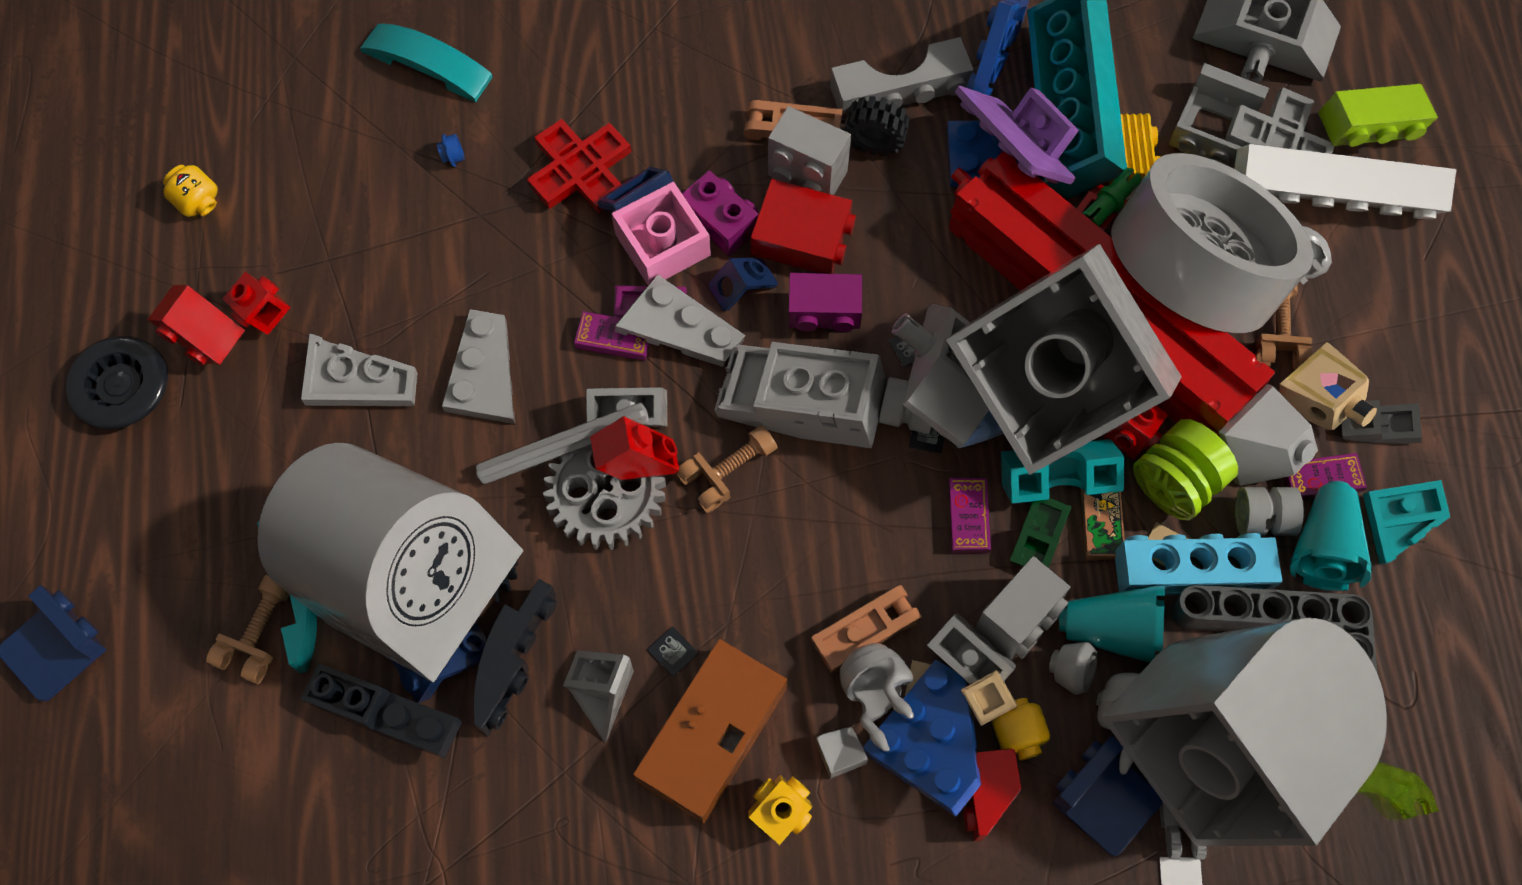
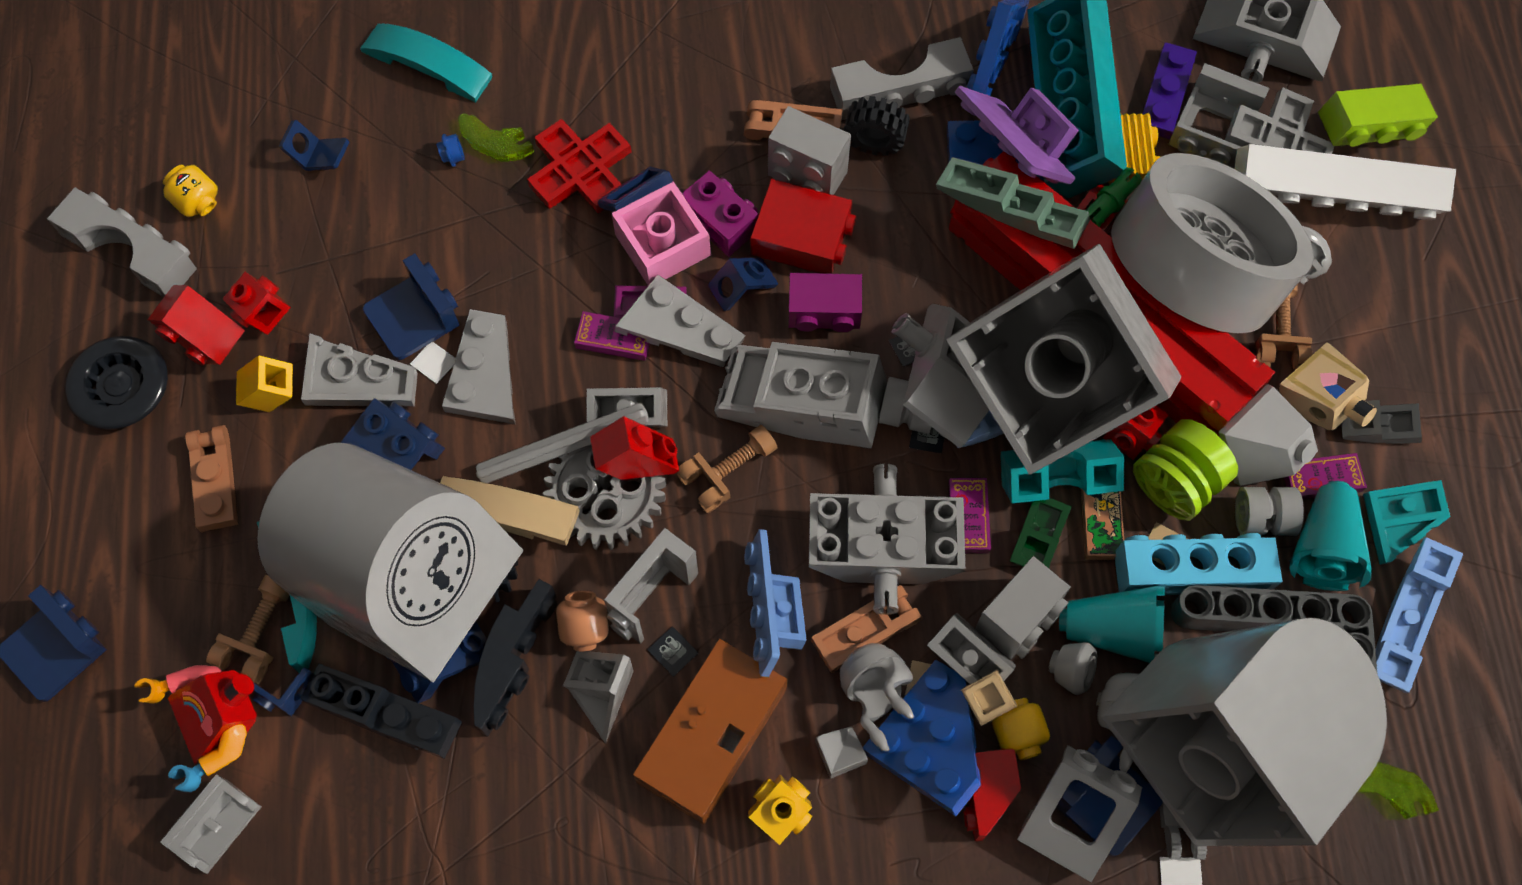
none -> light grey arch [47,187,197,297]
none -> torso [134,665,256,792]
none -> light grey hinge [160,774,262,874]
none -> nougat plate [185,425,238,532]
none -> yellow brick [236,355,293,412]
none -> dark blue bracket [251,667,313,716]
none -> dark blue bracket [279,120,350,171]
none -> dark blue bracket [341,398,445,470]
none -> dark blue bracket [363,253,460,360]
none -> white sticker [410,342,456,384]
none -> tan slope [440,476,580,546]
none -> clear neon green piece [458,113,534,162]
none -> nougat head [556,591,609,652]
none -> light grey window [604,528,698,644]
none -> medium blue bracket [744,529,807,677]
none -> light grey slope [809,464,965,615]
none -> sand green slope [936,157,1090,249]
none -> light grey window [1017,746,1142,882]
none -> dark purple plate [1142,42,1197,139]
none -> light blue slope [1375,537,1463,693]

